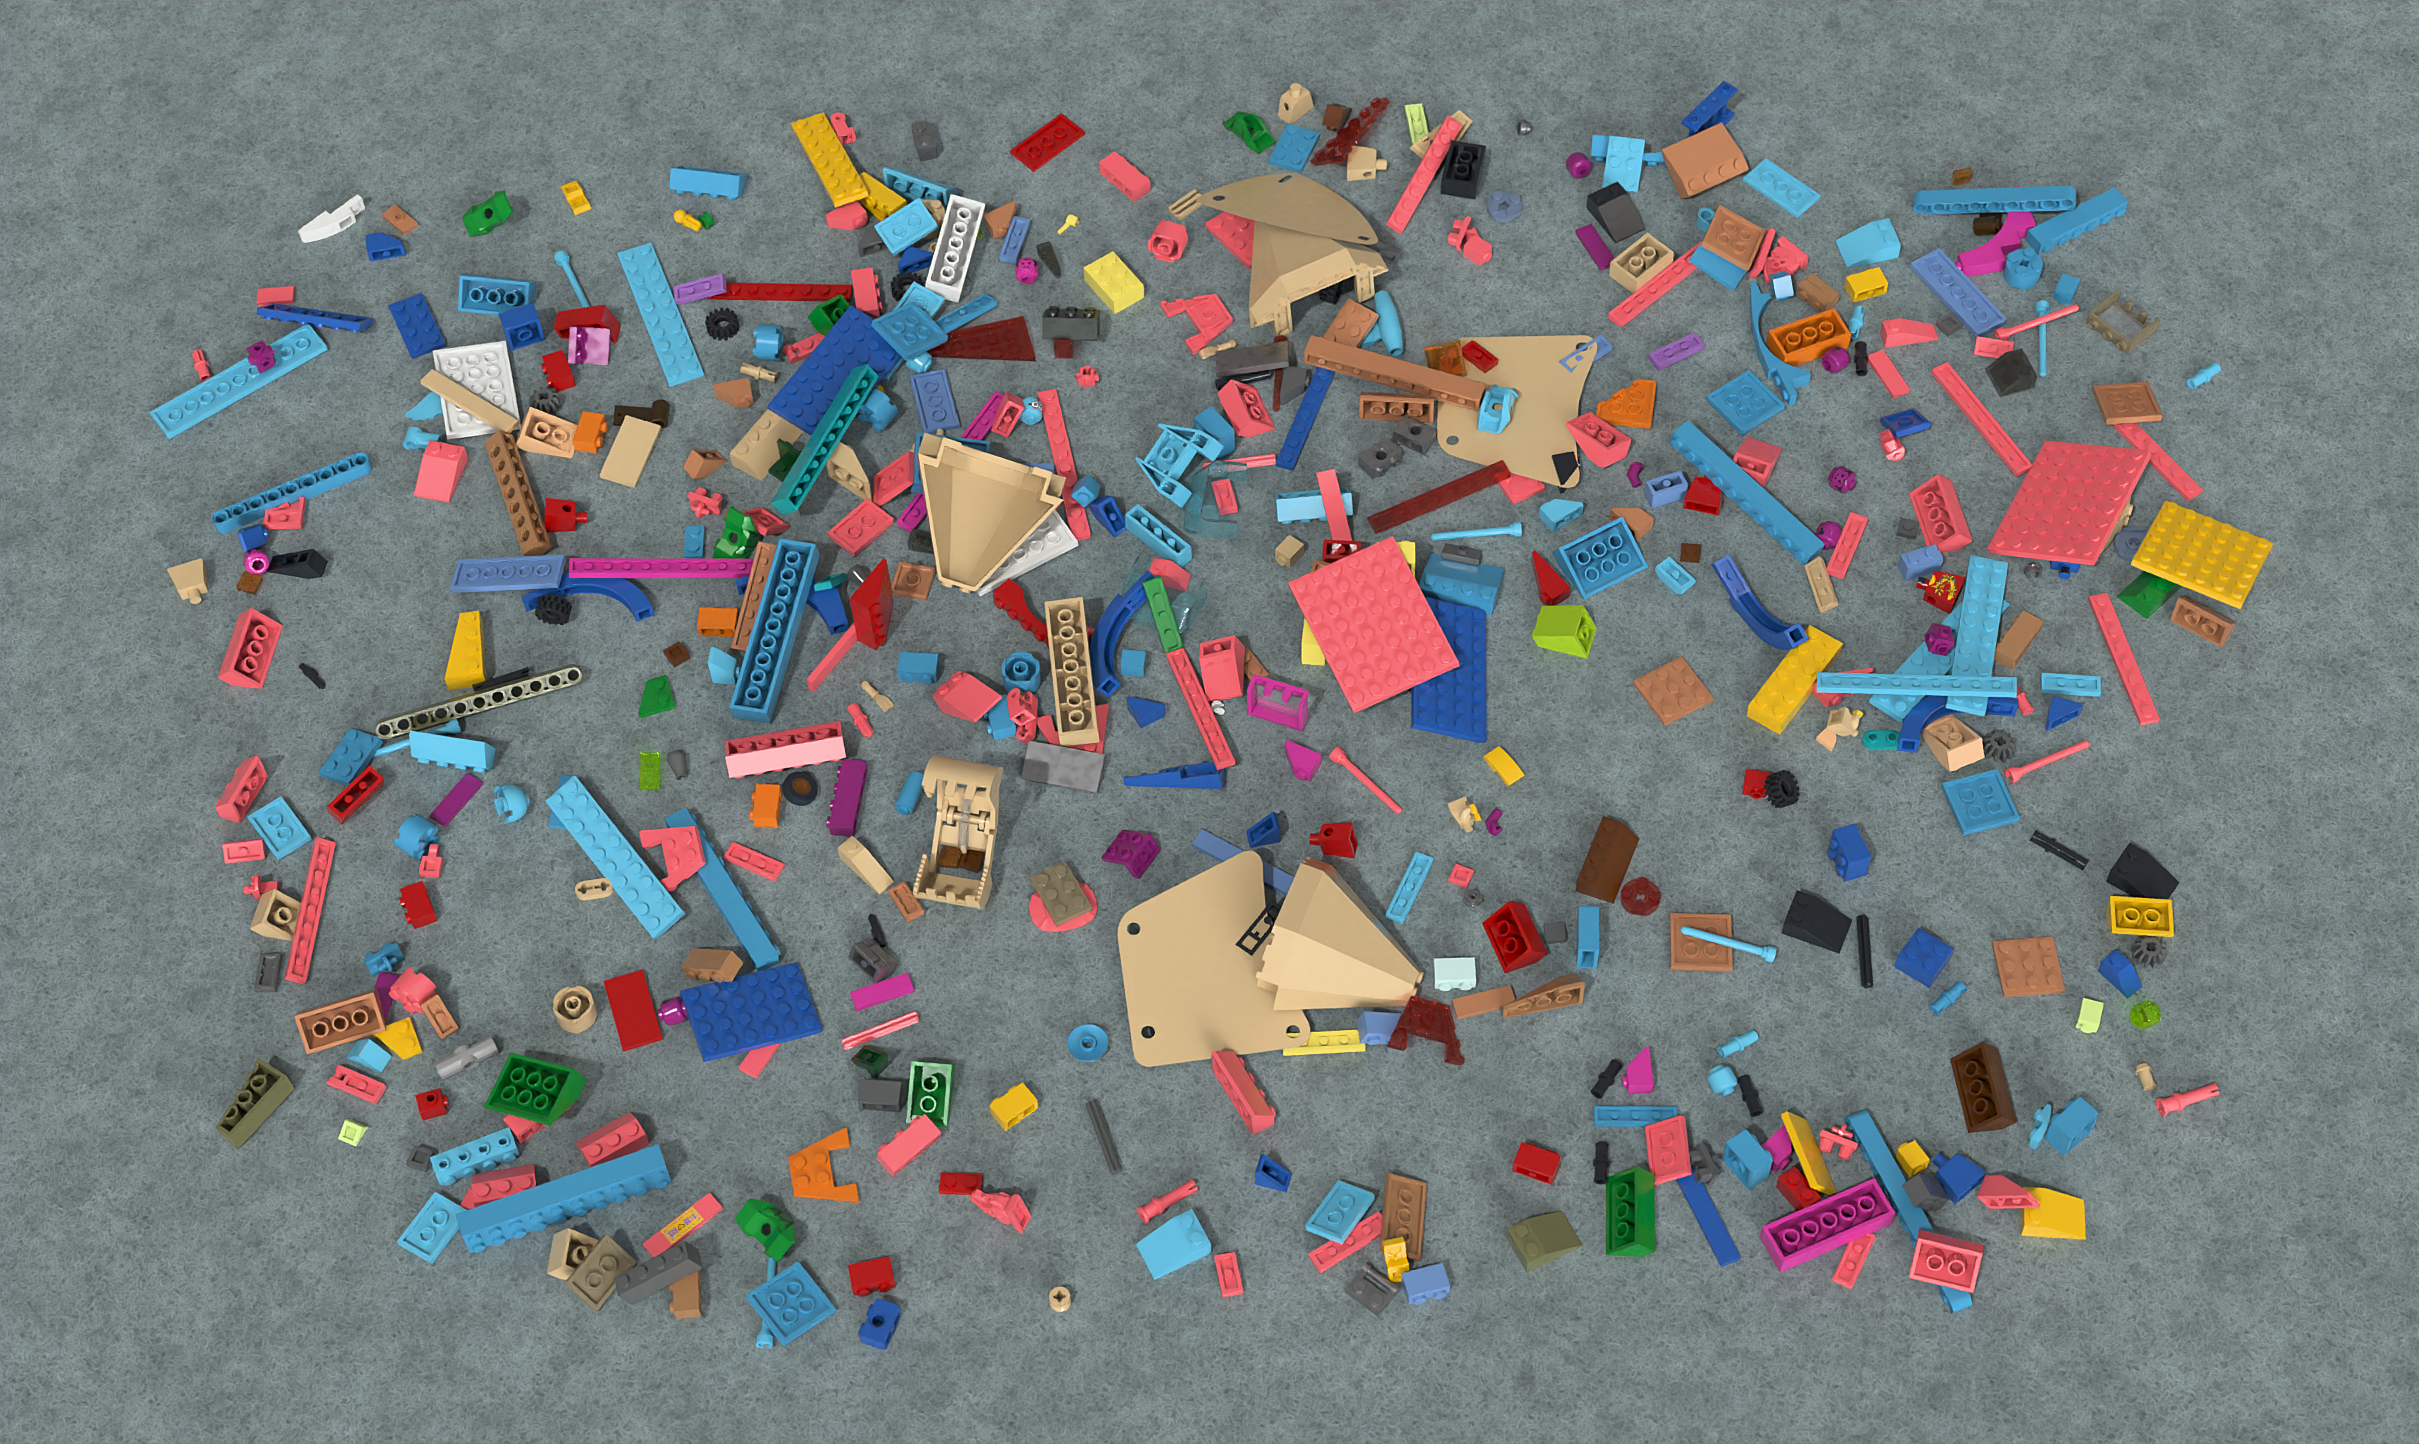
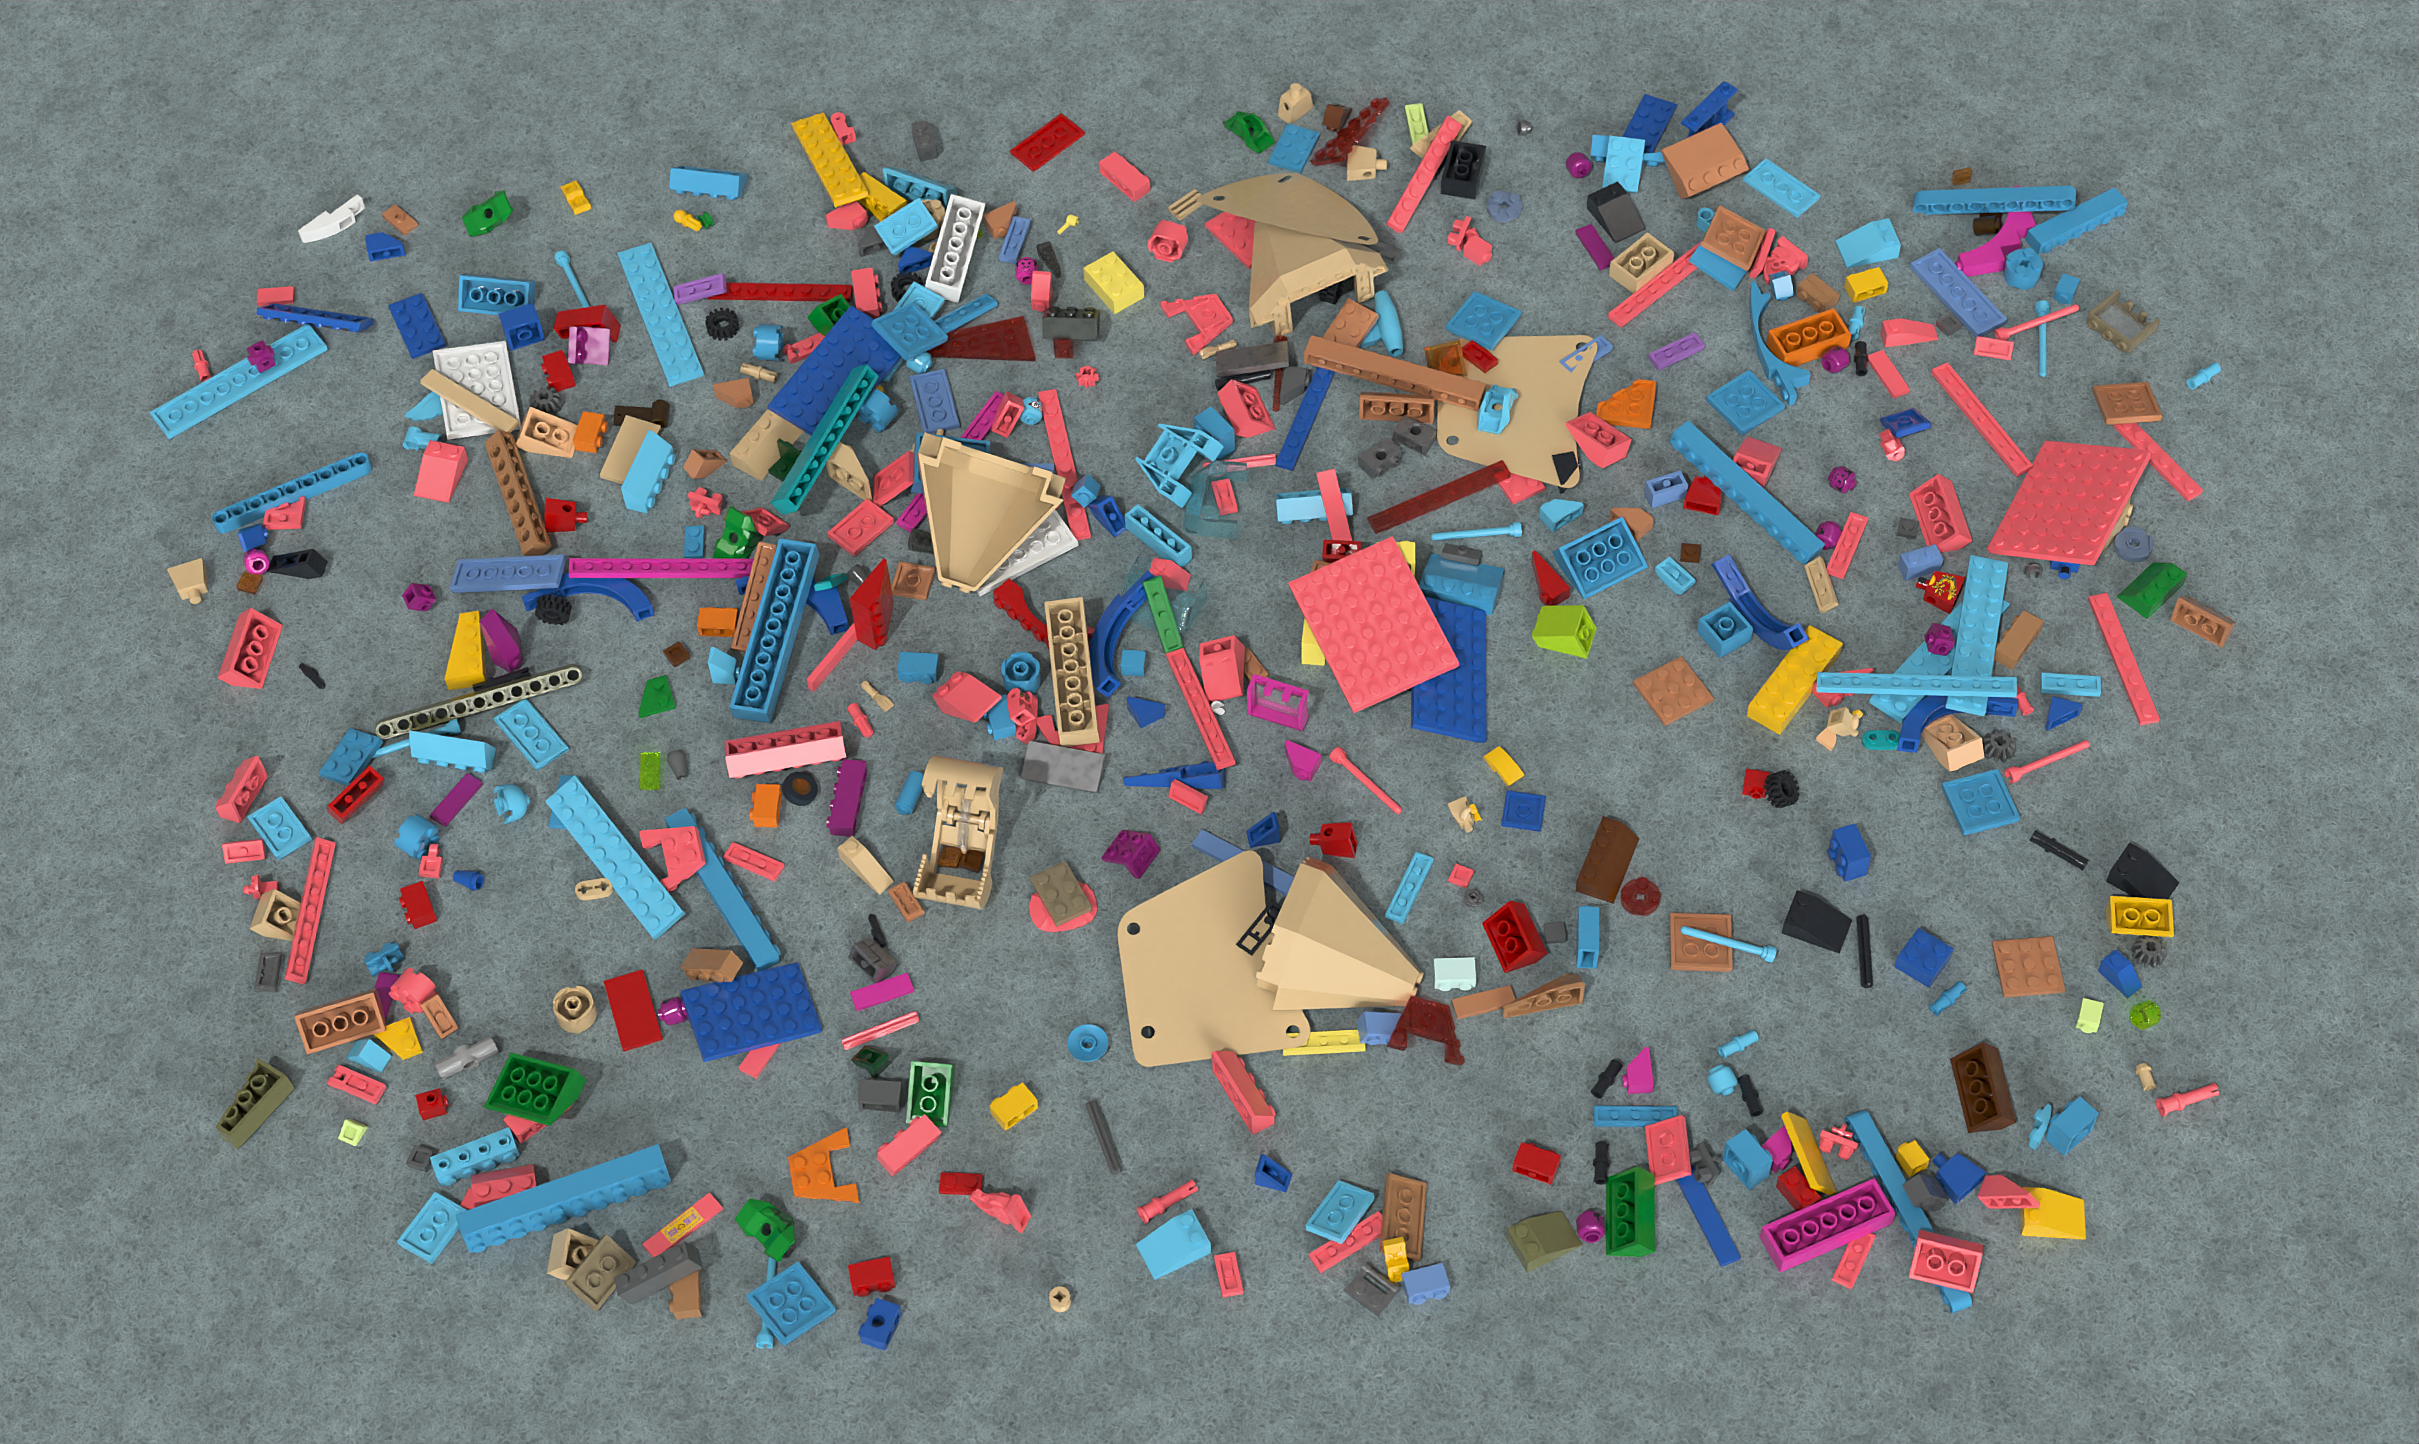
coral slope [575,1112,649,1168] -> none
tan brick [1275,535,1304,568] -> none
magenta arm [1485,808,1503,835] -> none
magenta arm [1627,462,1644,488] -> none
clear smoke slope [1985,348,2037,397] -> none
yellow plate [2131,500,2274,609] -> none
none -> magenta brick [402,583,437,612]
none -> blue cone [453,870,484,891]
none -> magenta wedge [479,609,523,673]
none -> medium azure tile [493,698,569,771]
none -> medium azure slope [621,430,676,513]
none -> coral slope [1031,271,1053,312]
none -> coral tile [1168,779,1208,815]
none -> dark azure plate [1446,291,1521,351]
none -> blue tile [1501,790,1546,832]
none -> magenta head [1576,1210,1605,1243]
none -> blue plate [1622,94,1677,153]
none -> dark azure brick [1697,602,1753,658]

